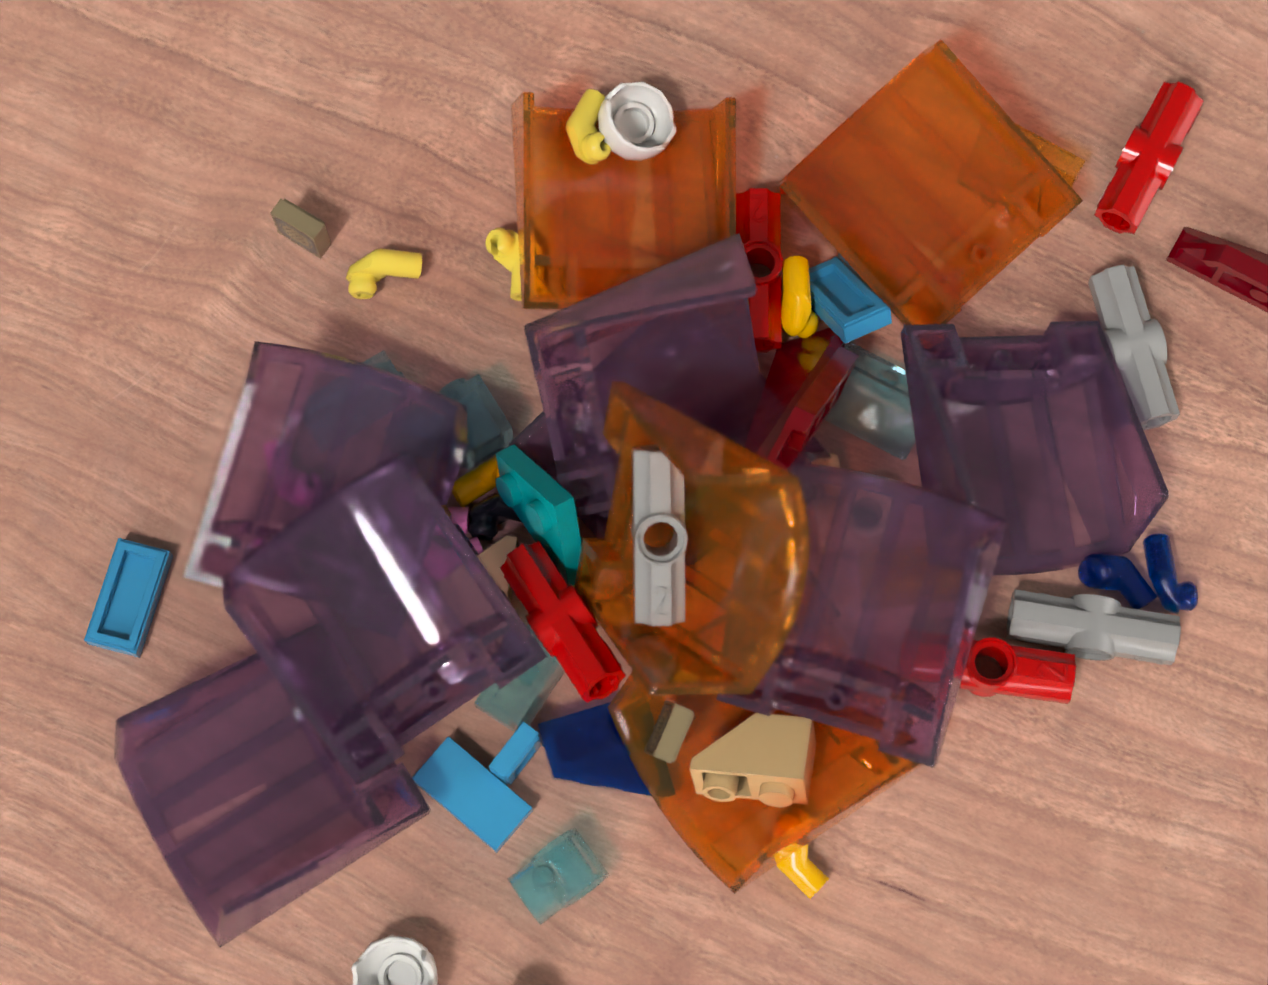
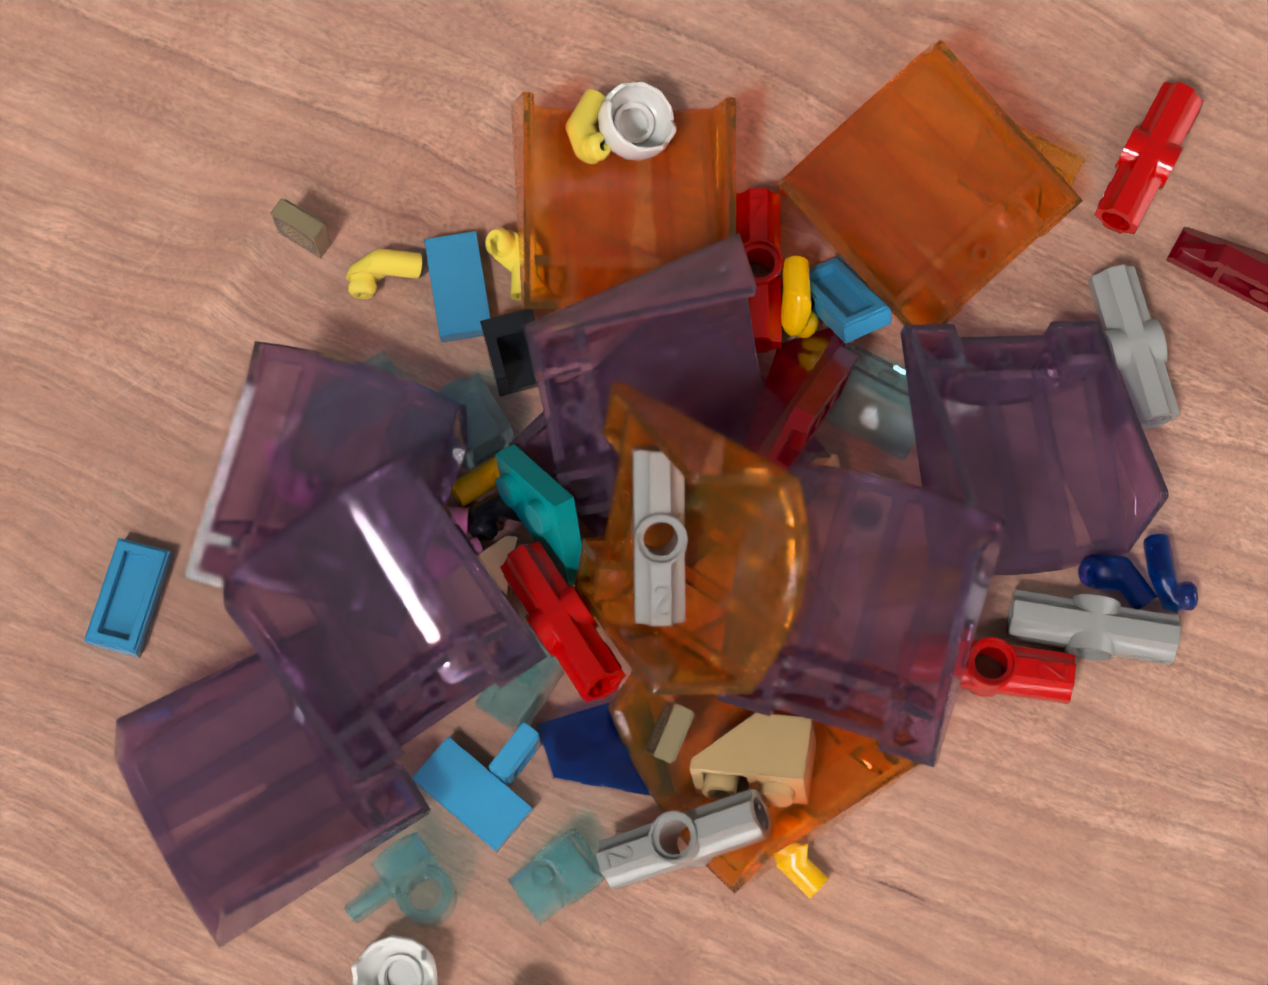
none -> clear light blue piece [344,832,457,927]
none -> dark azure tile [424,231,490,343]
none -> black panel [480,307,550,397]
none -> light grey piece [596,789,772,889]

